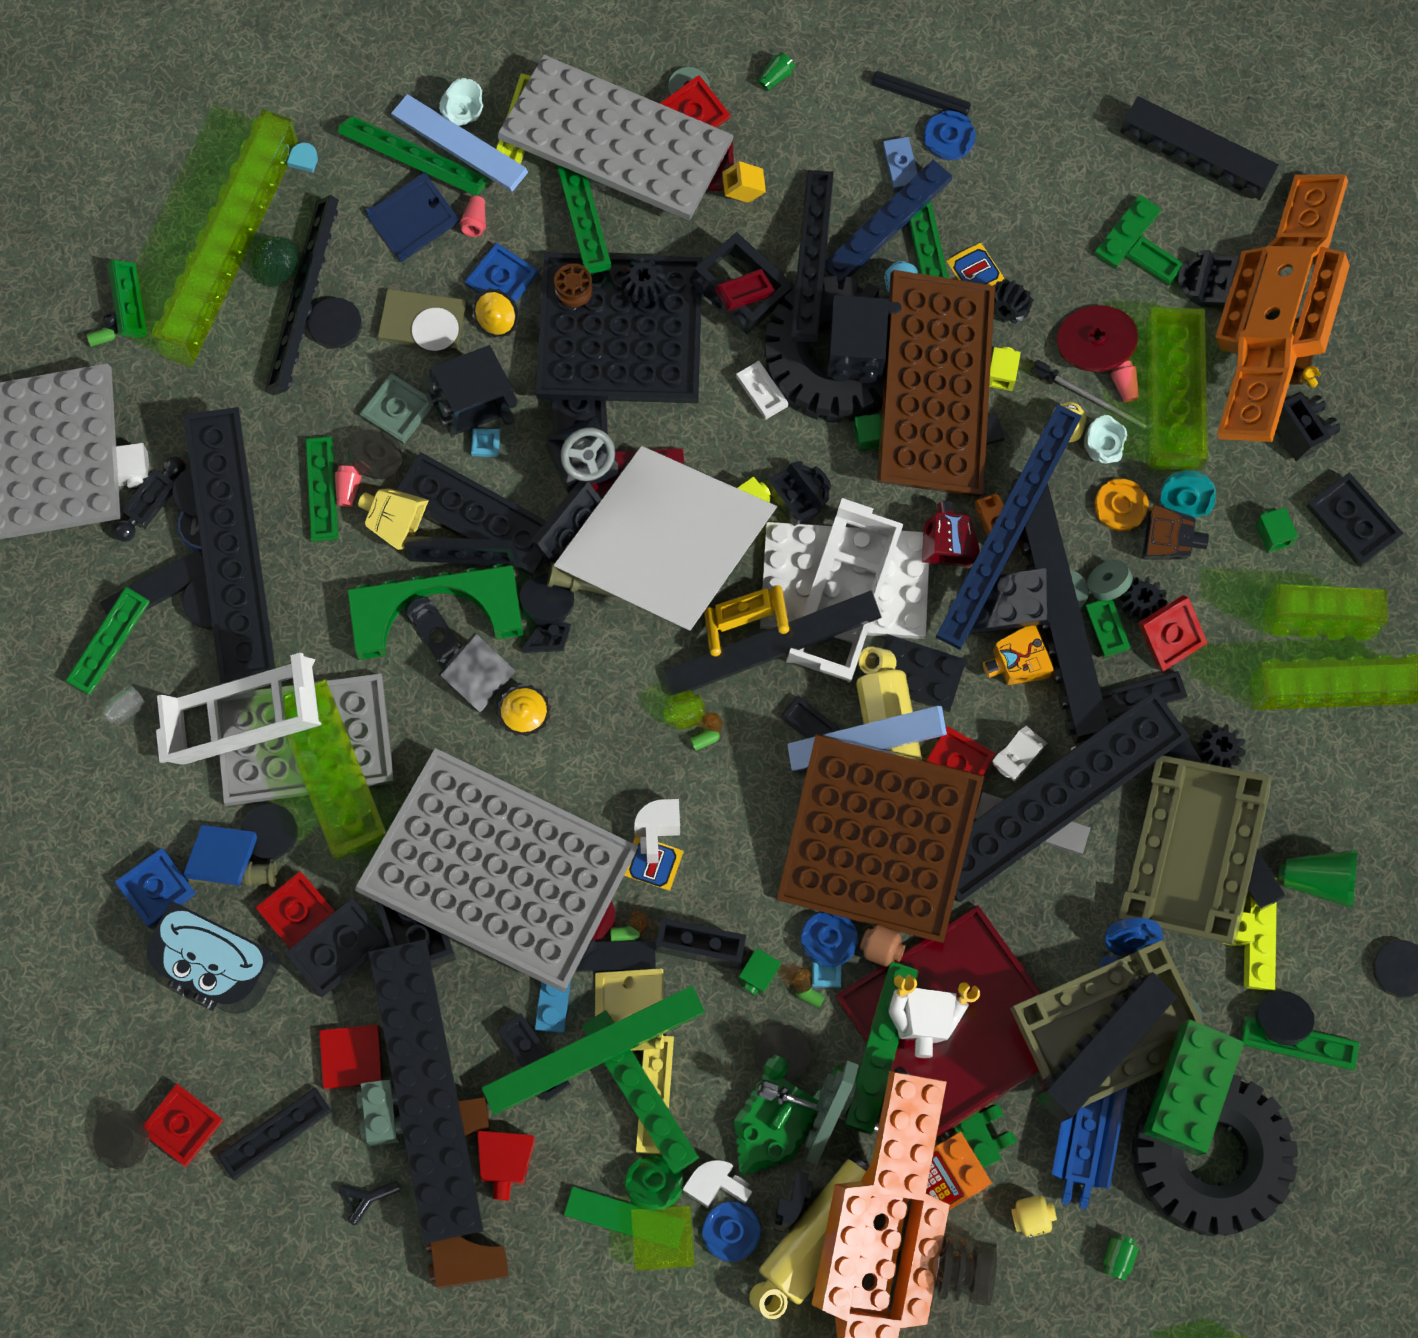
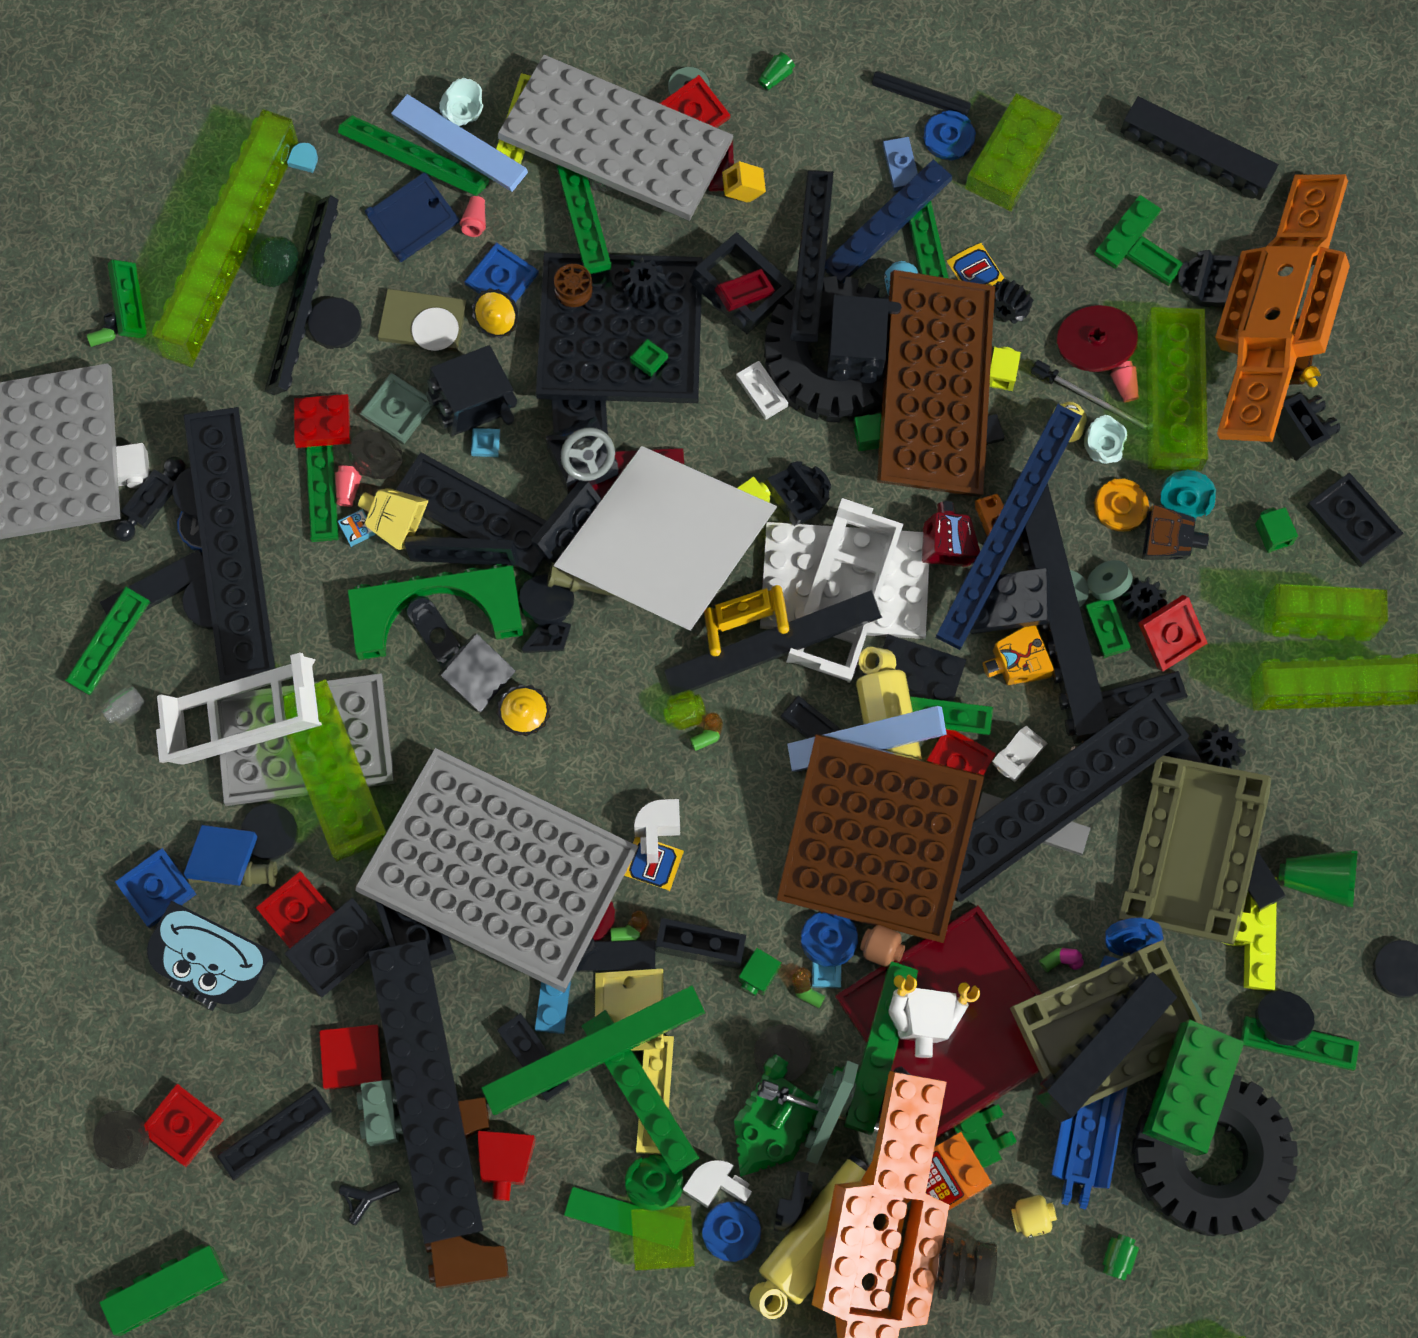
none -> green brick [99,1244,229,1337]
none -> red plate [294,394,350,448]
none -> tile [338,509,375,547]
none -> green tile [630,339,668,377]
none -> green plate [910,696,994,735]
none -> clear neon green brick [965,93,1062,212]
none -> arm [1039,947,1084,972]

